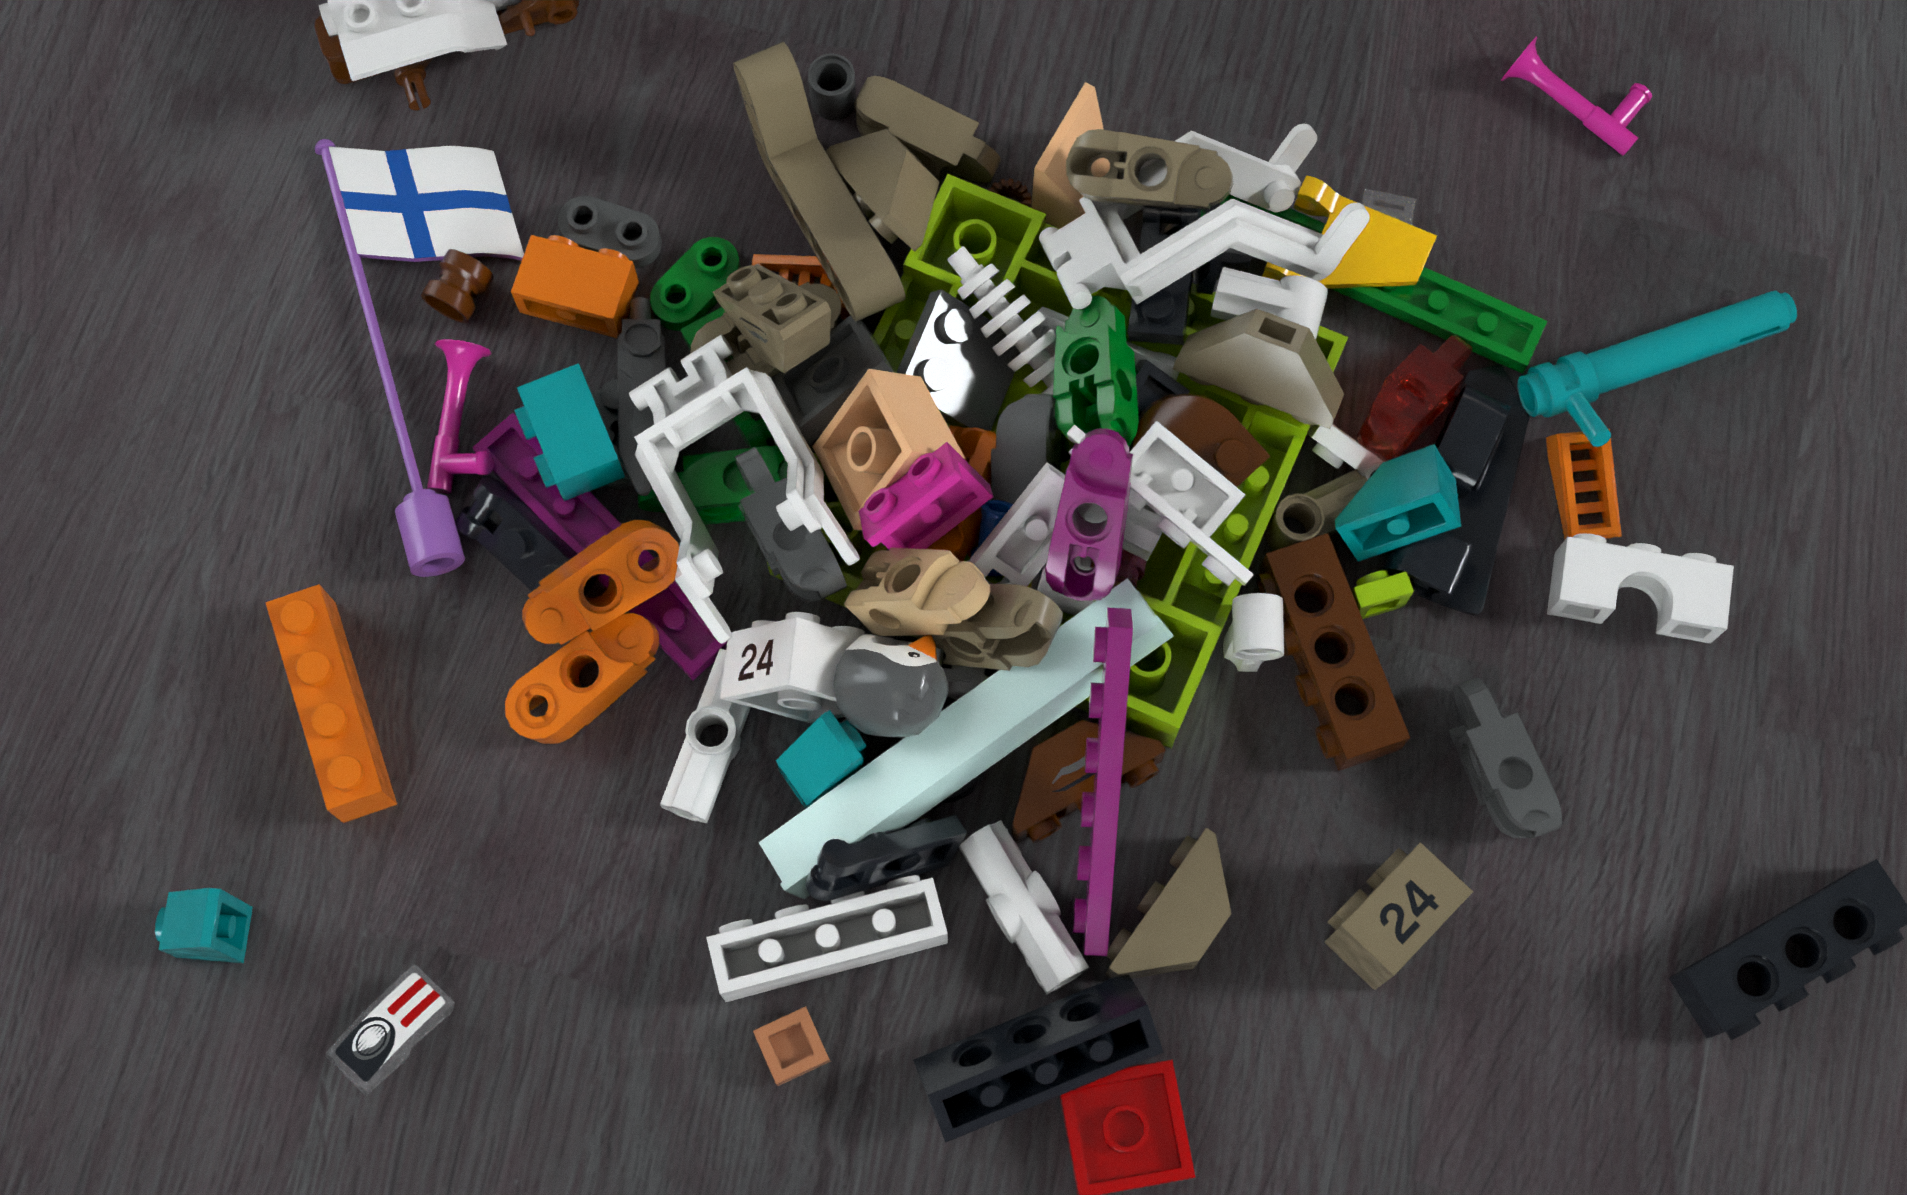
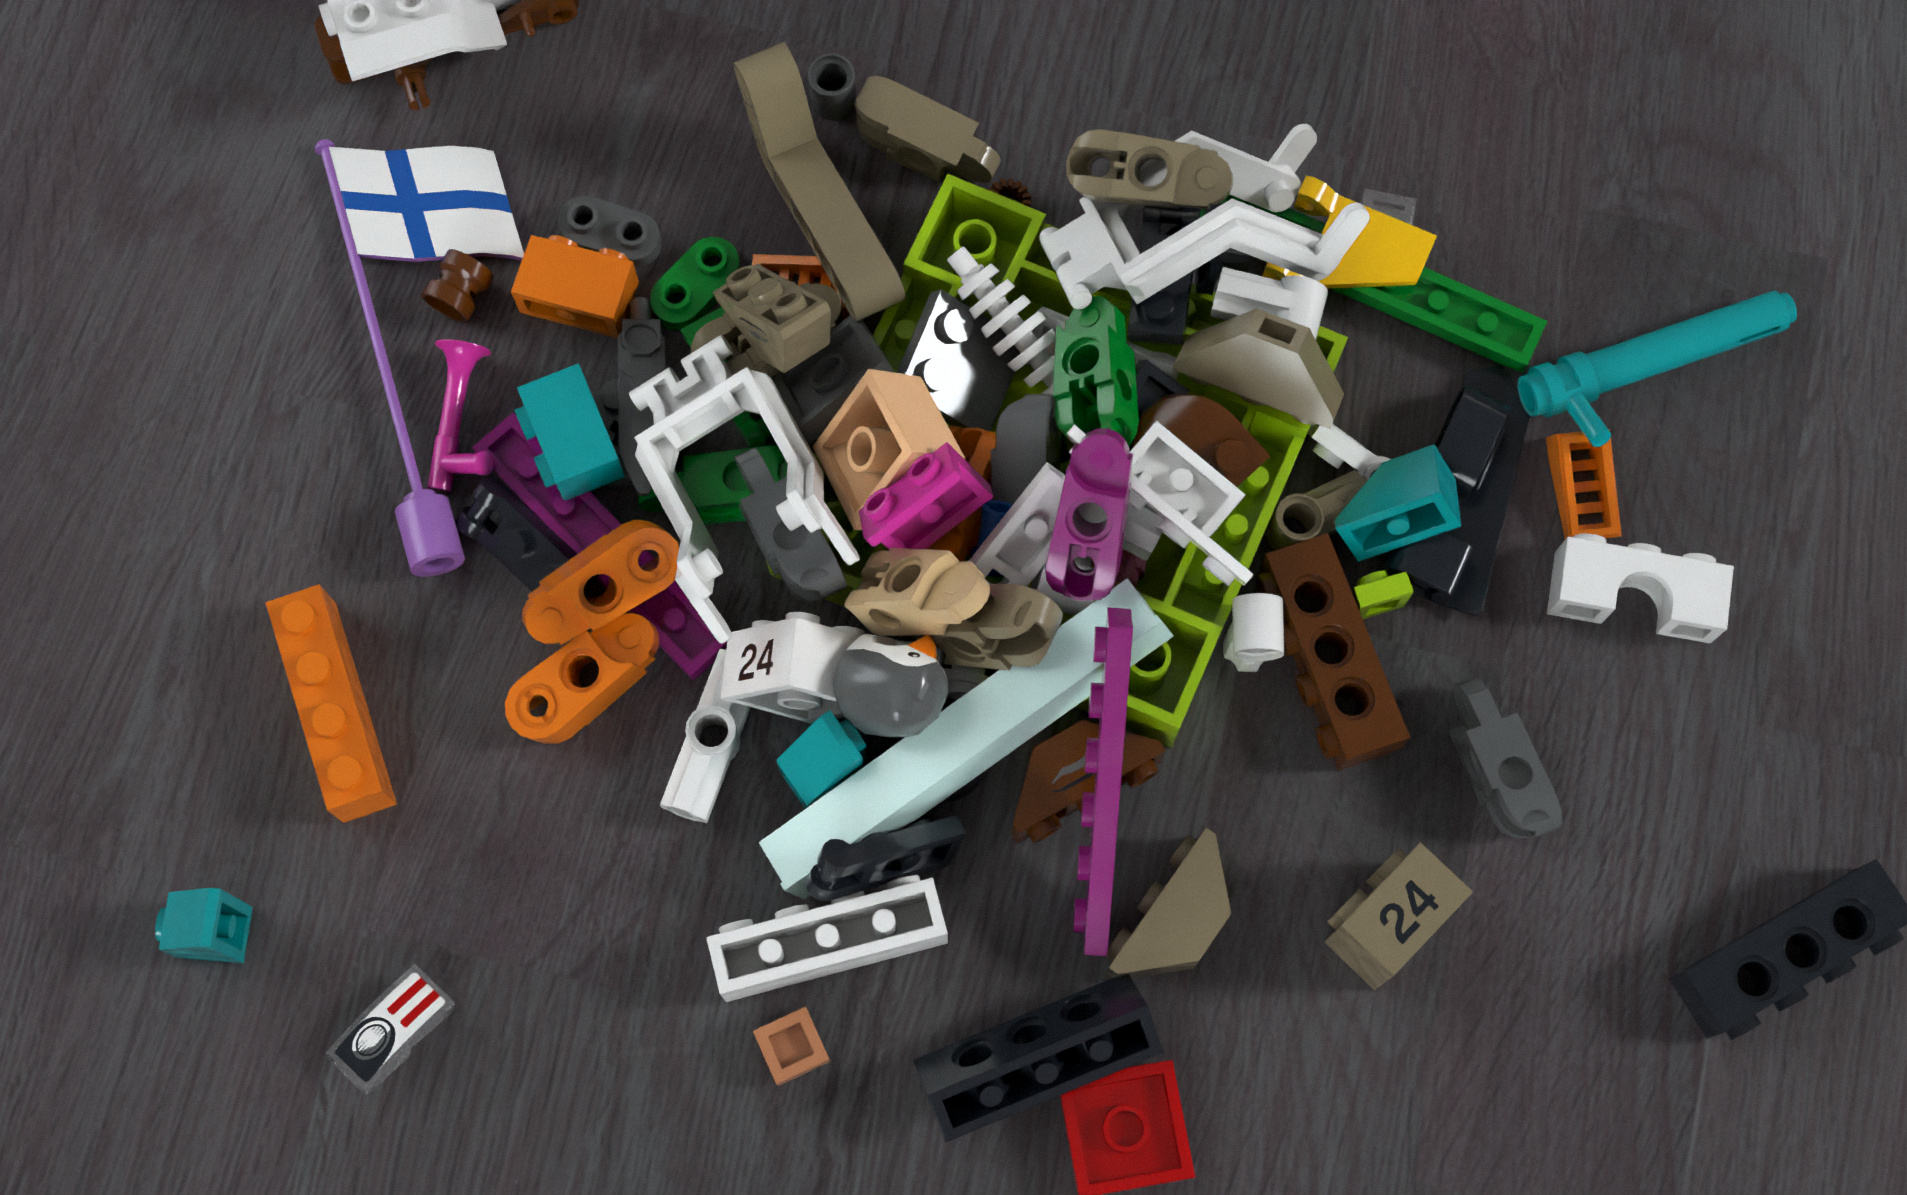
dark tan slope [825,129,939,252] -> none
white piece [959,820,1089,995] -> none
light nougat slope [1031,82,1110,229] -> none
clear red piece [1357,335,1473,462] -> none
dark pink piece [1501,37,1652,156] -> none

